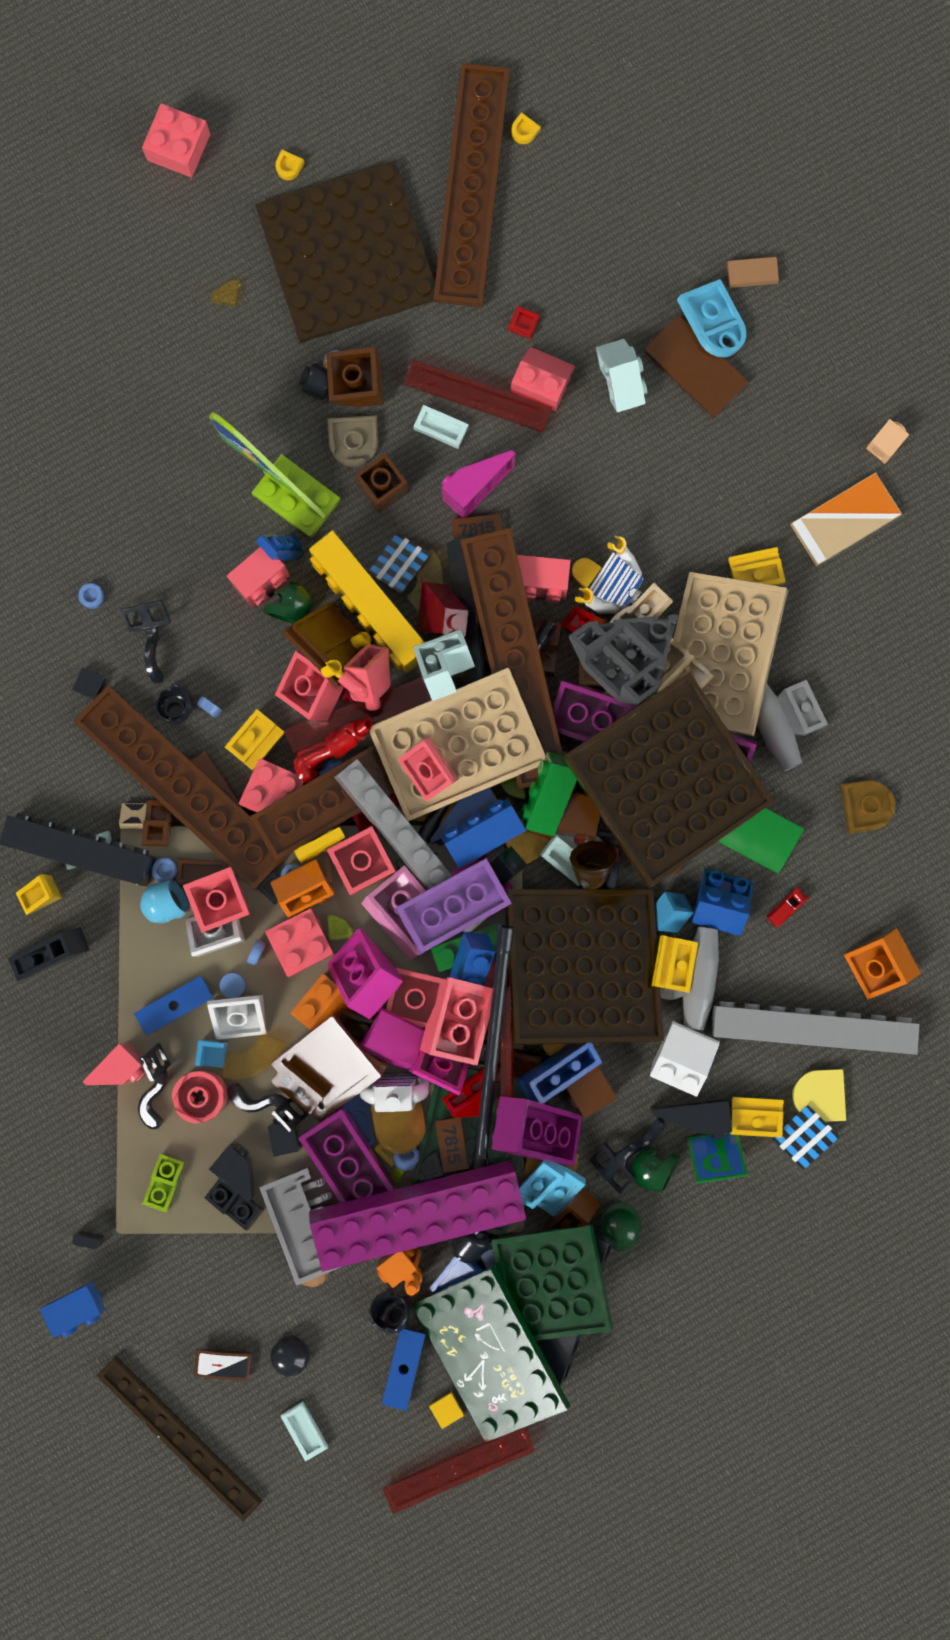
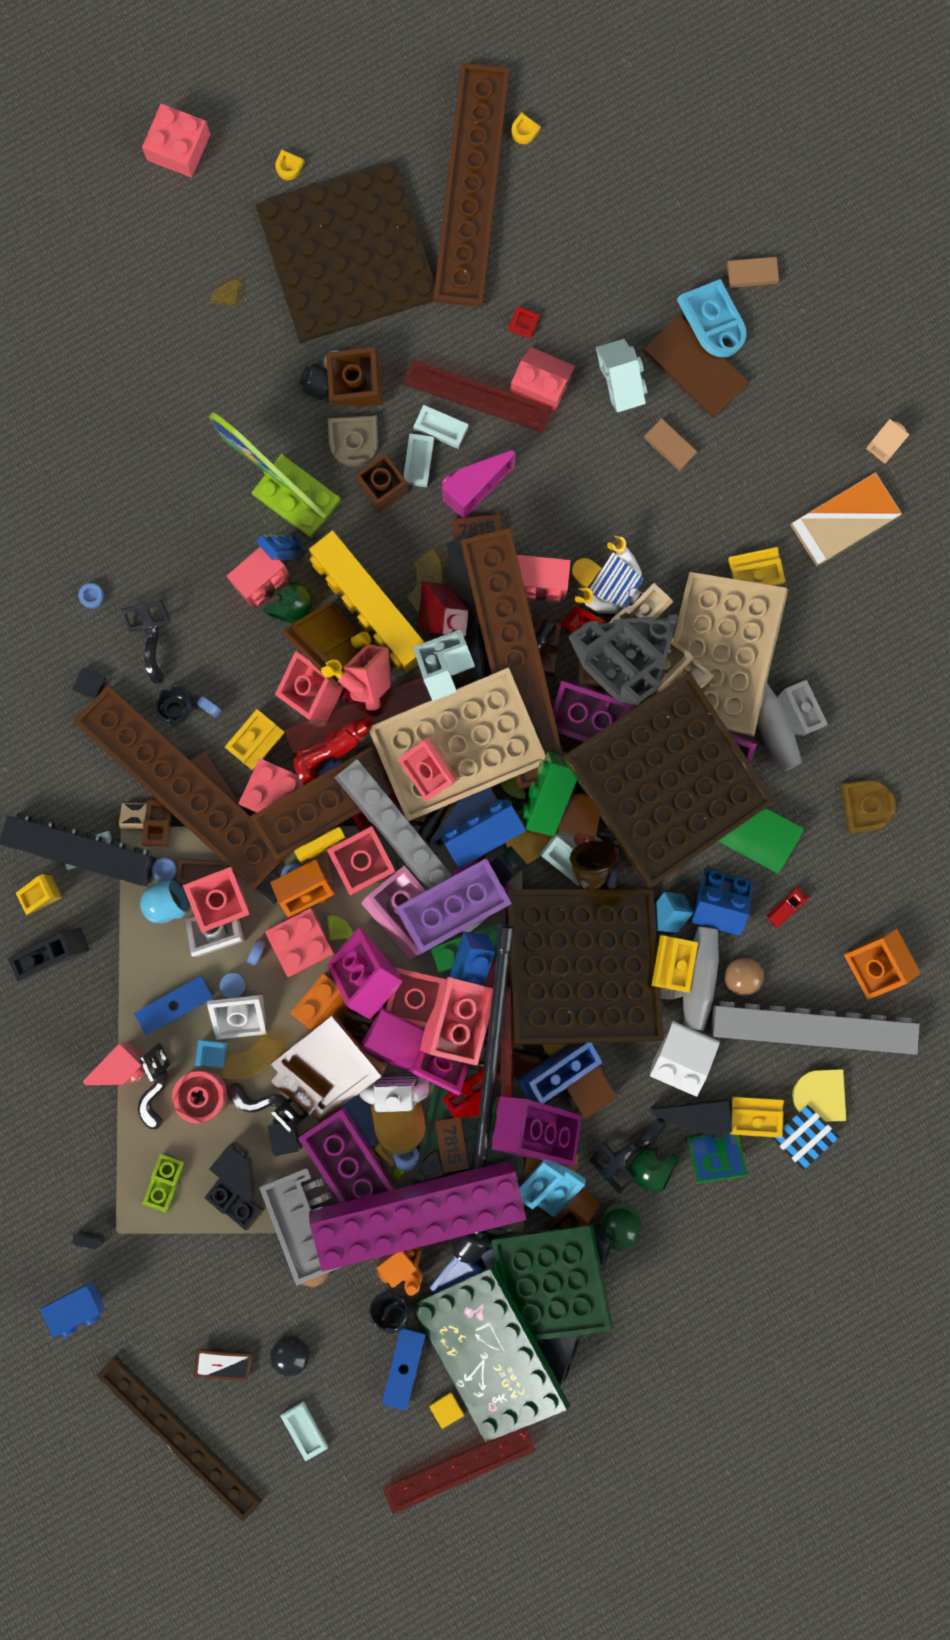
sticker [368,533,430,593] -> none
none -> light aqua tile [403,434,434,487]
none -> medium nougat tile [644,418,697,472]
none -> medium nougat hair [724,957,764,996]

